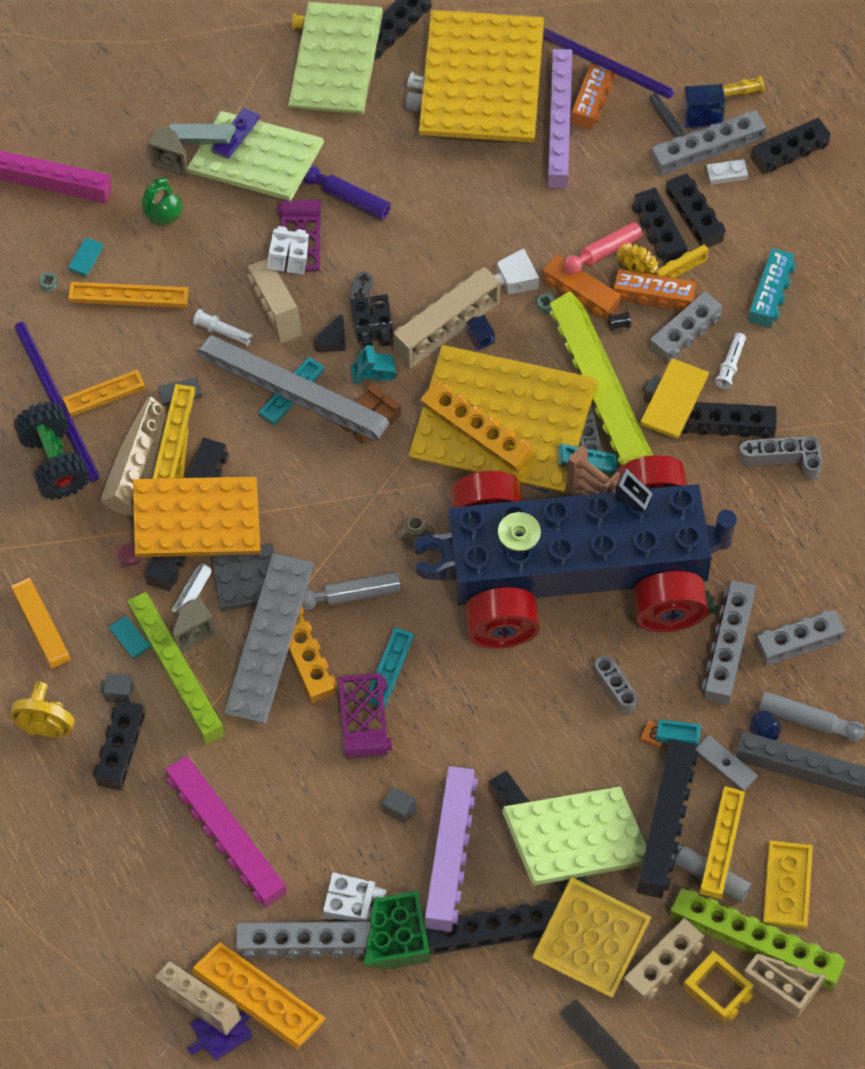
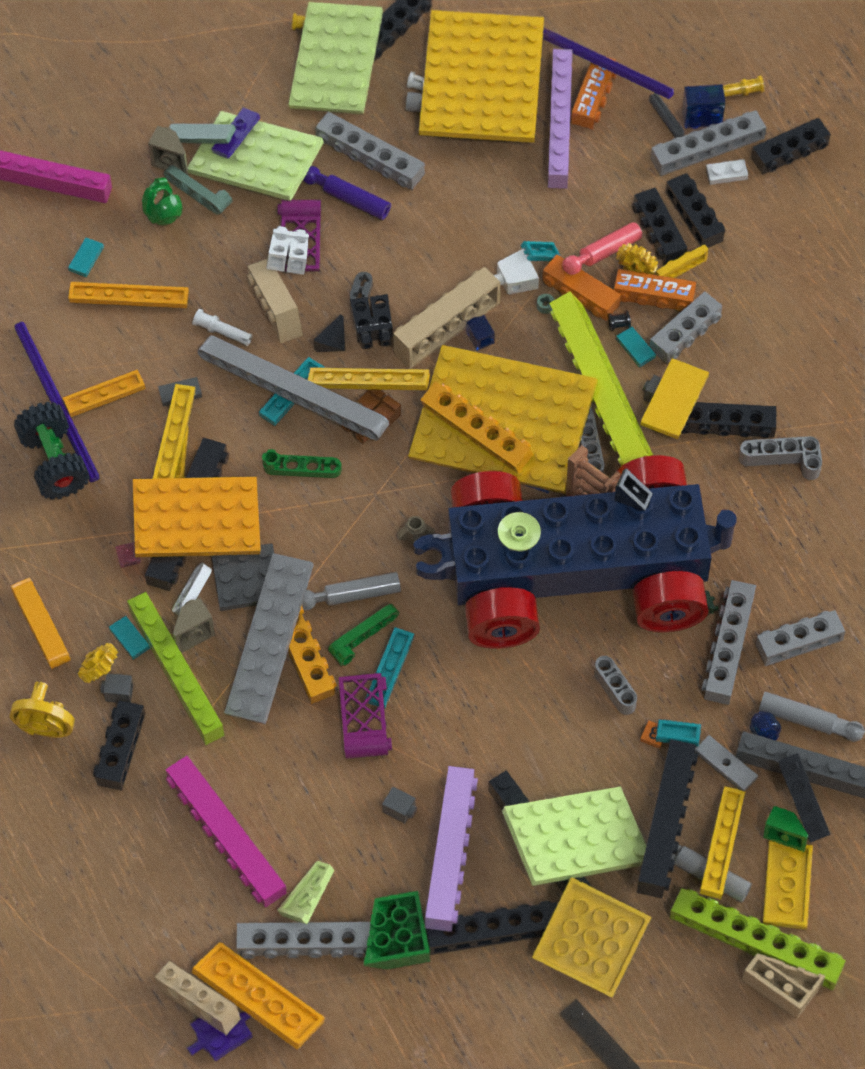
sand green bush [39,272,58,292] -> none
tan wedge [100,396,165,516] -> none
white hips [323,872,386,922] -> none
teal tile [350,345,397,384] -> none
teal plate [558,444,617,475] -> none
tan brick [623,918,704,1003] -> none
yellow window [683,951,754,1024] -> none
white pin [714,333,746,389] -> none
teal brick [748,248,797,328] -> none
none -> yellow gear [78,643,118,683]
none -> sand green beam [163,165,233,215]
none -> green beam [262,449,342,478]
none -> yellowish green wing [277,861,335,924]
none -> yellow plate [308,368,430,390]
none -> light grey brick [315,111,425,190]
none -> green beam [328,604,400,666]
none -> teal tile [520,241,561,261]
none -> teal tile [616,326,656,368]
none -> green slope [763,806,808,852]
none -> black brick [778,753,831,843]

